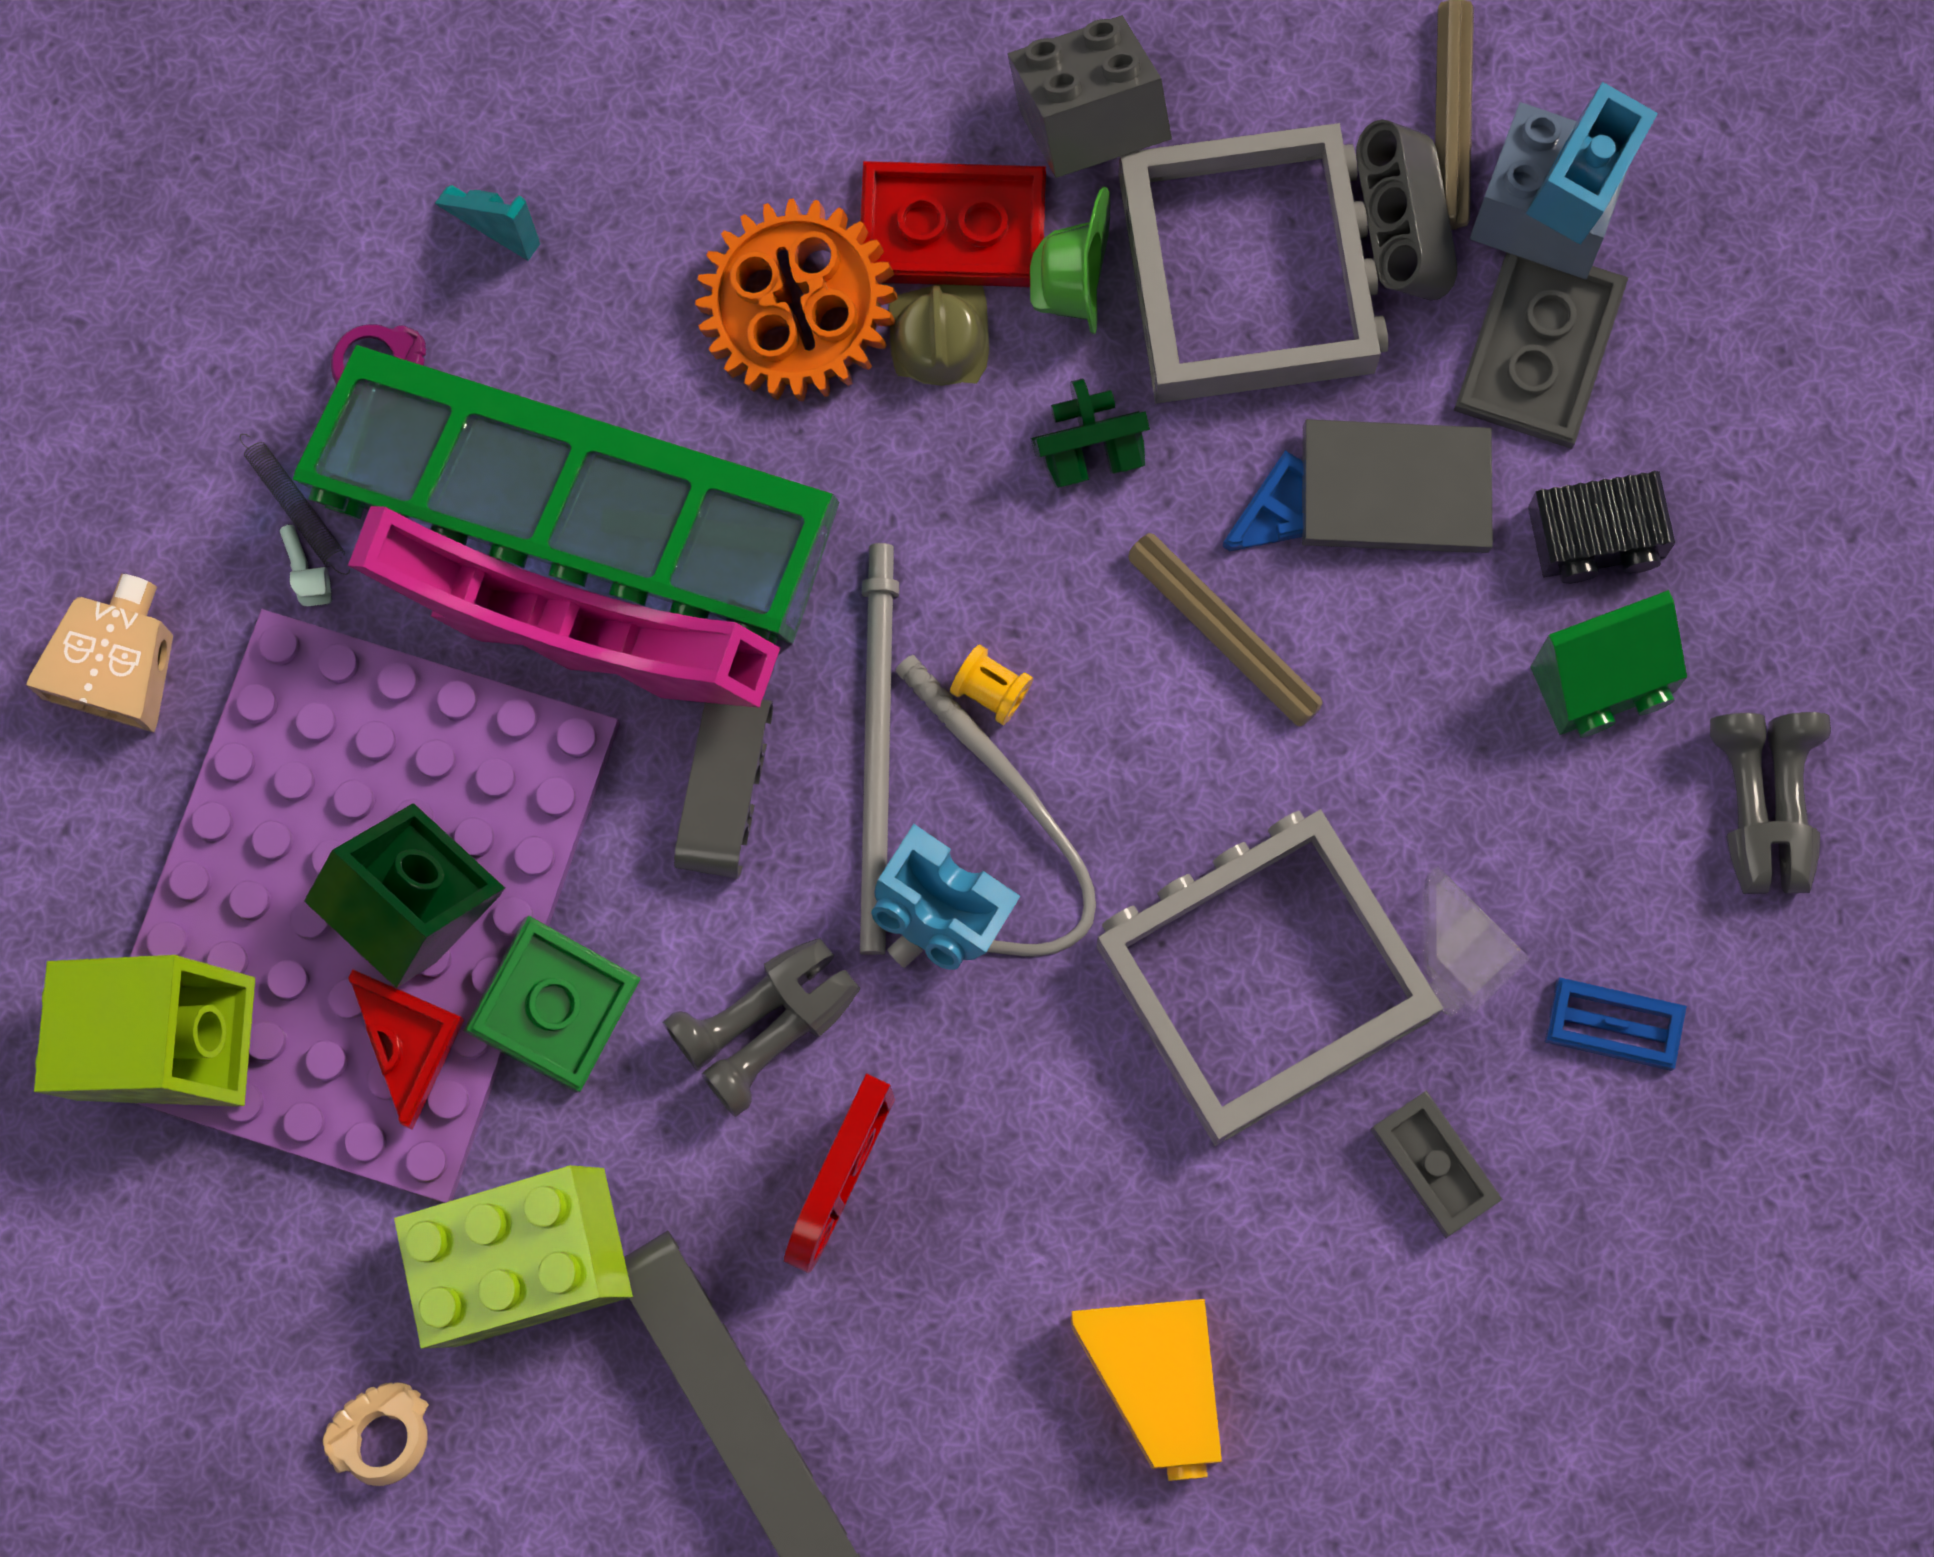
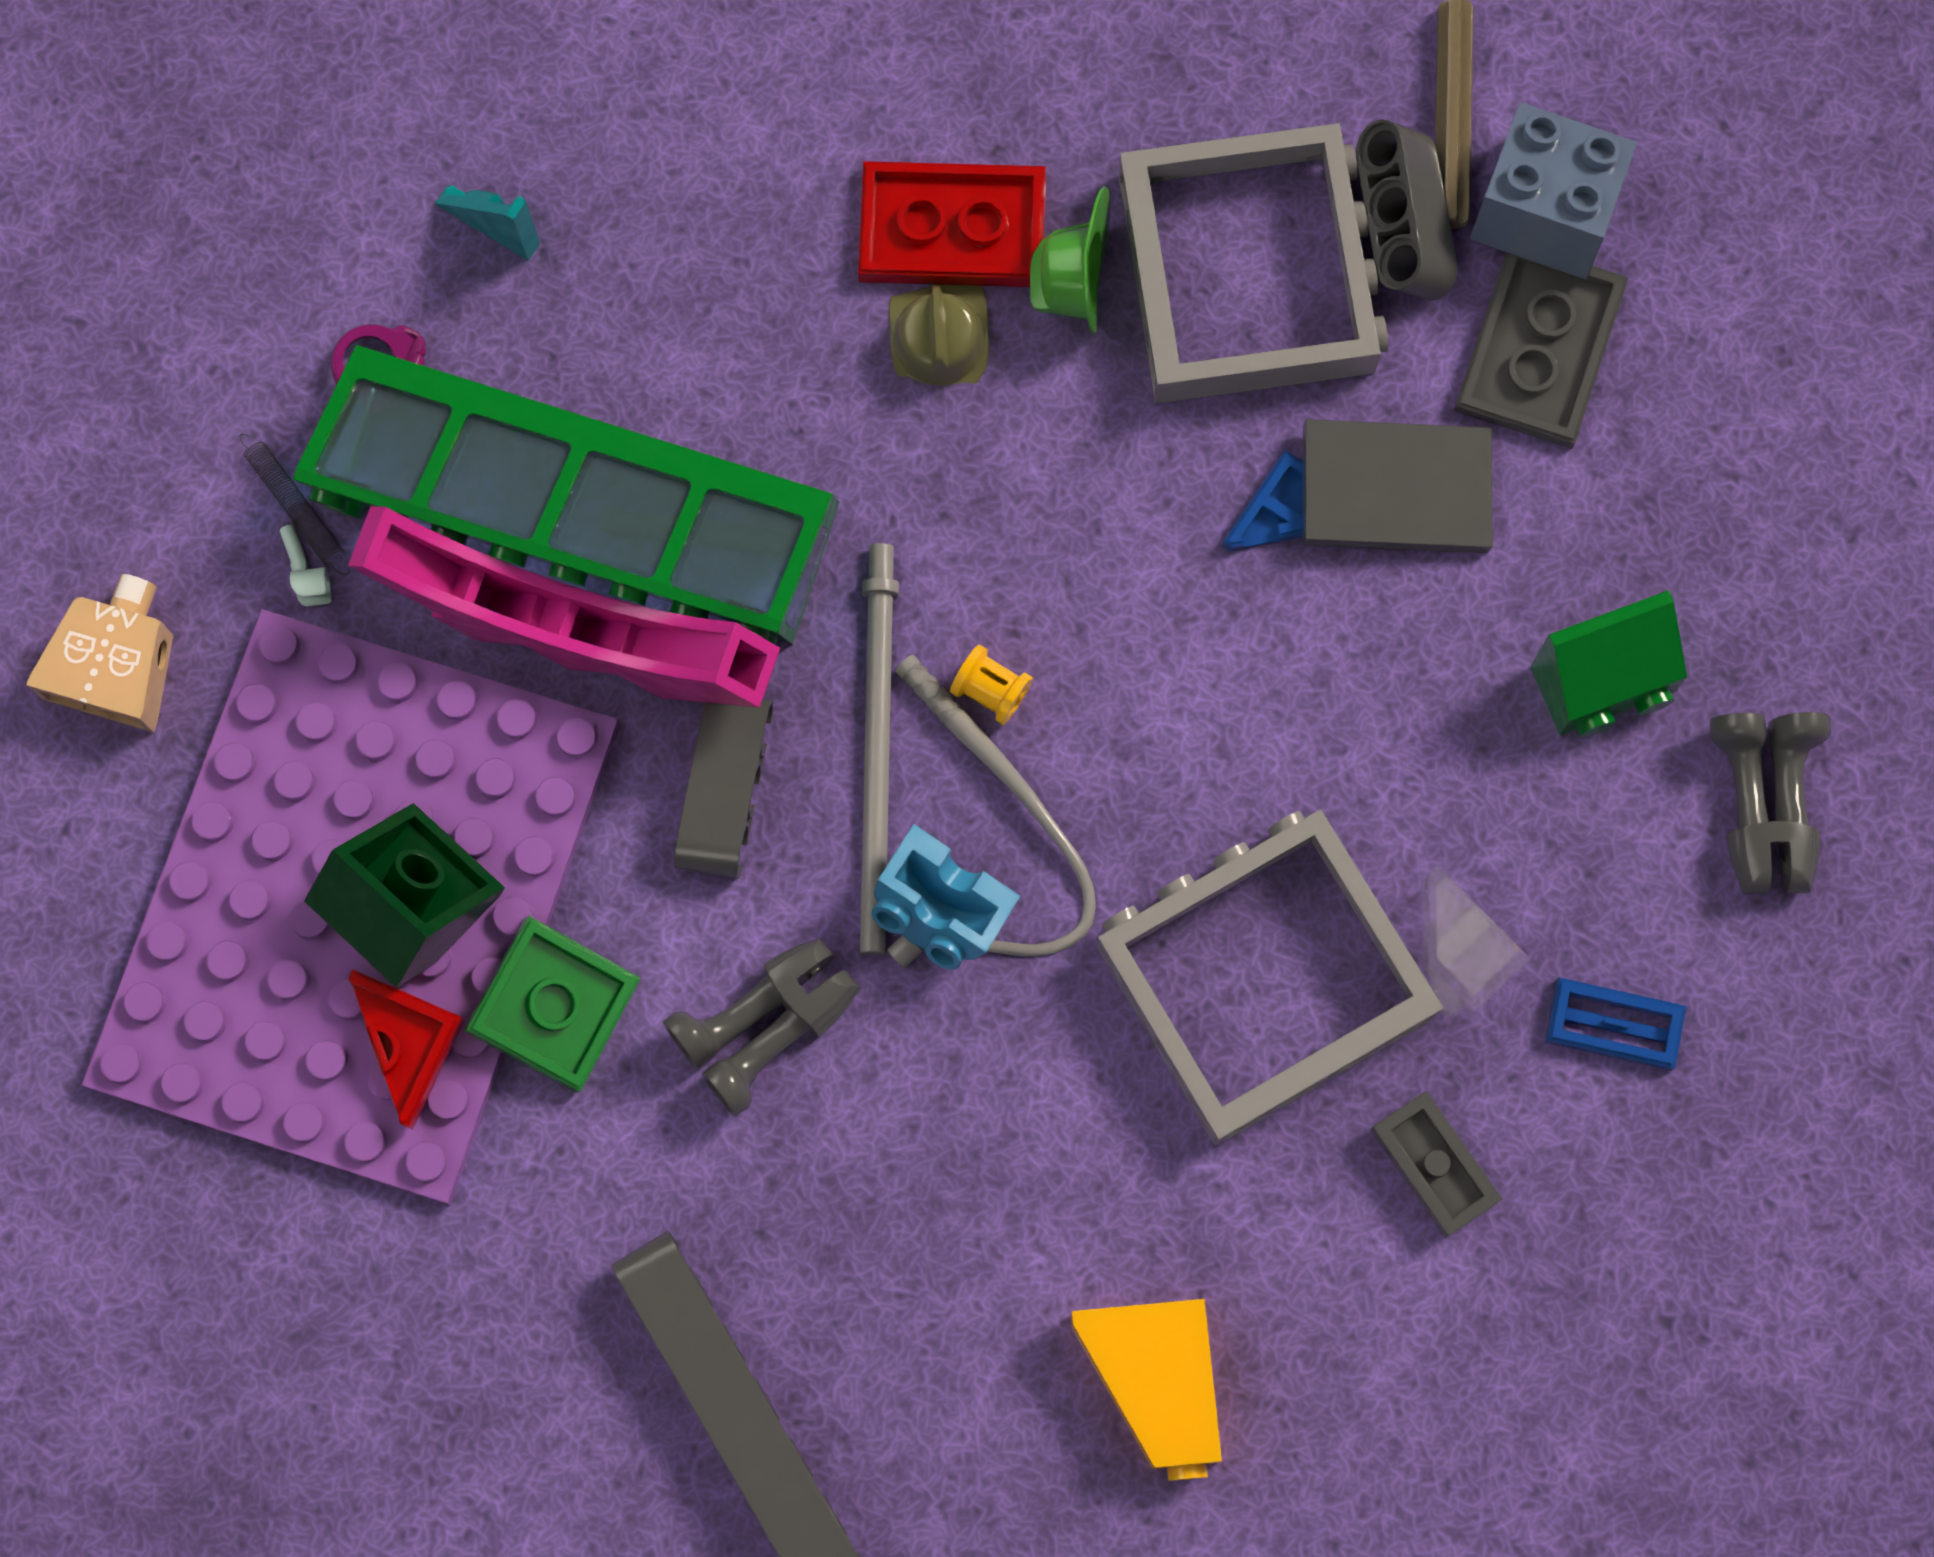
lime slope [34,955,256,1107] -> none
tan piece [323,1382,429,1486] -> none
lime brick [394,1165,633,1349] -> none
orange gear [695,198,898,401] -> none
red tile [784,1073,895,1273] -> none
dark grey brick [1007,15,1172,178] -> none
dark green hips [1030,378,1150,488] -> none
dark tan axle [1128,533,1323,726] -> none
dark azure brick [1525,82,1658,245] -> none
black brick [1528,470,1675,584] -> none

